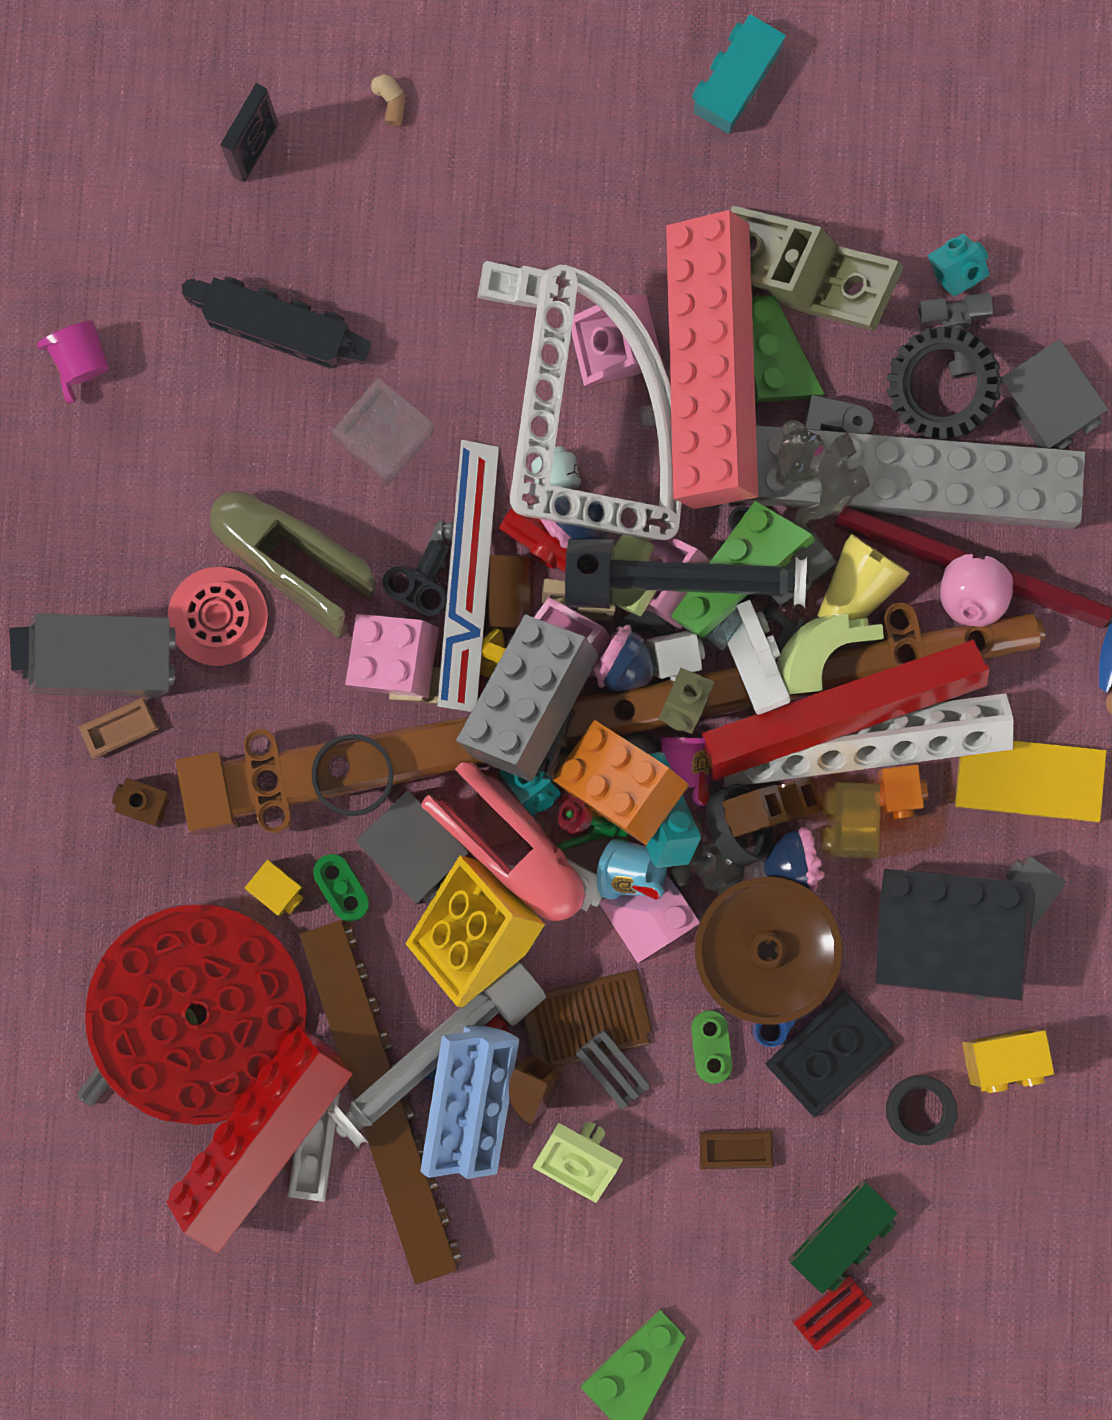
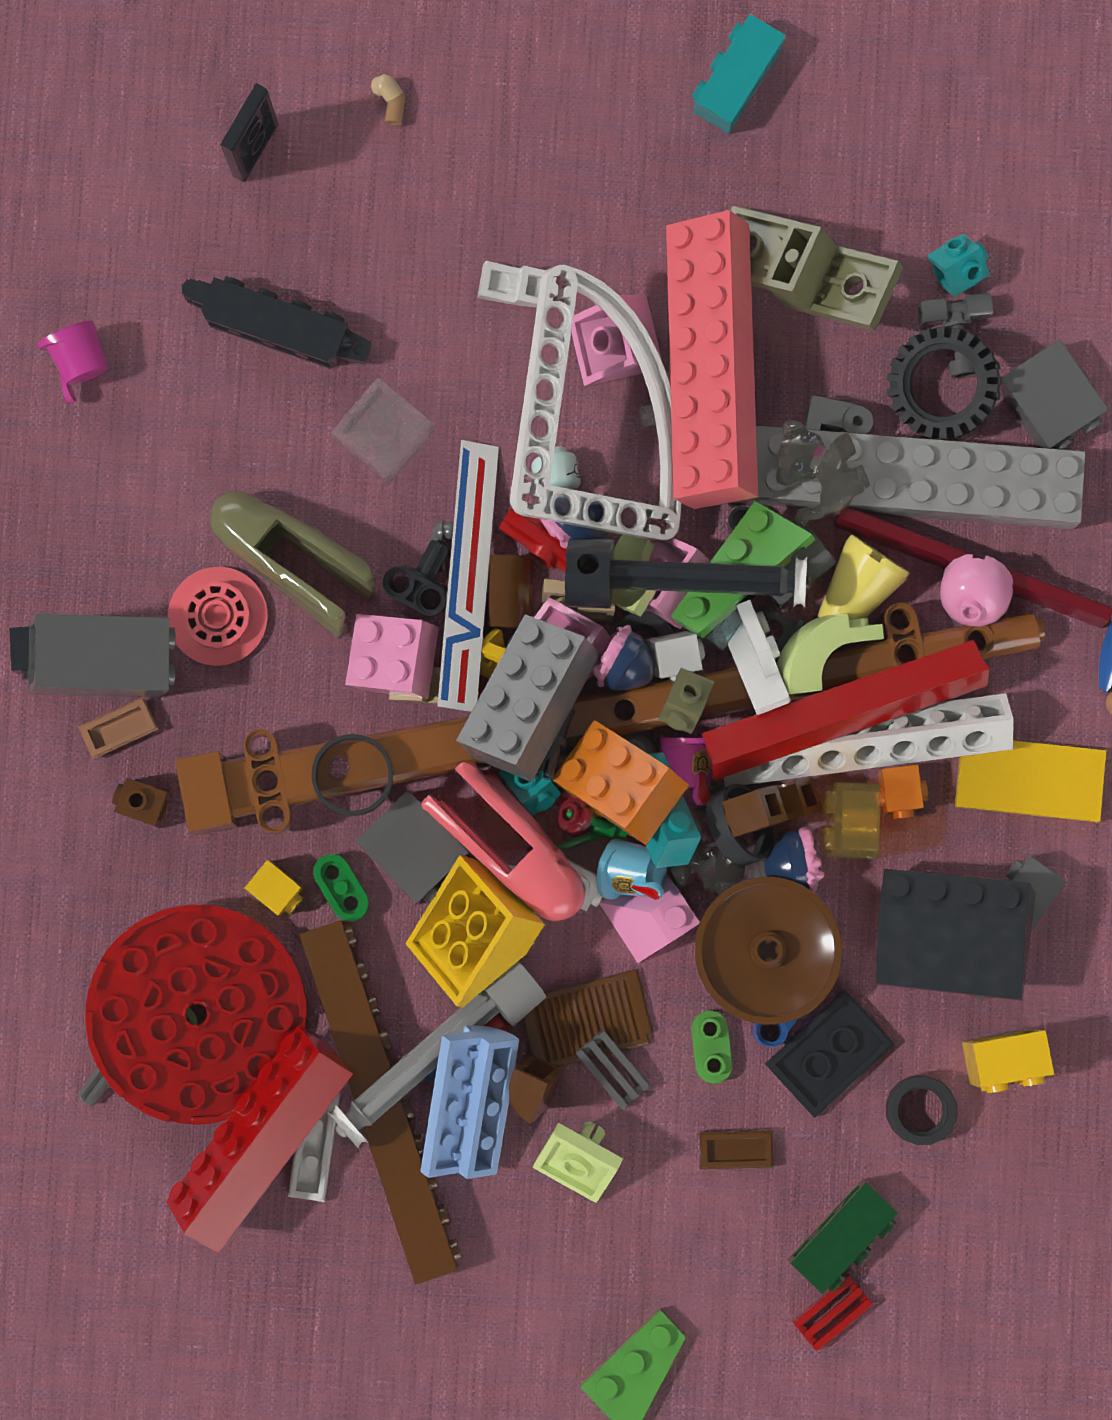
bright green wing [752,295,824,403] -> none

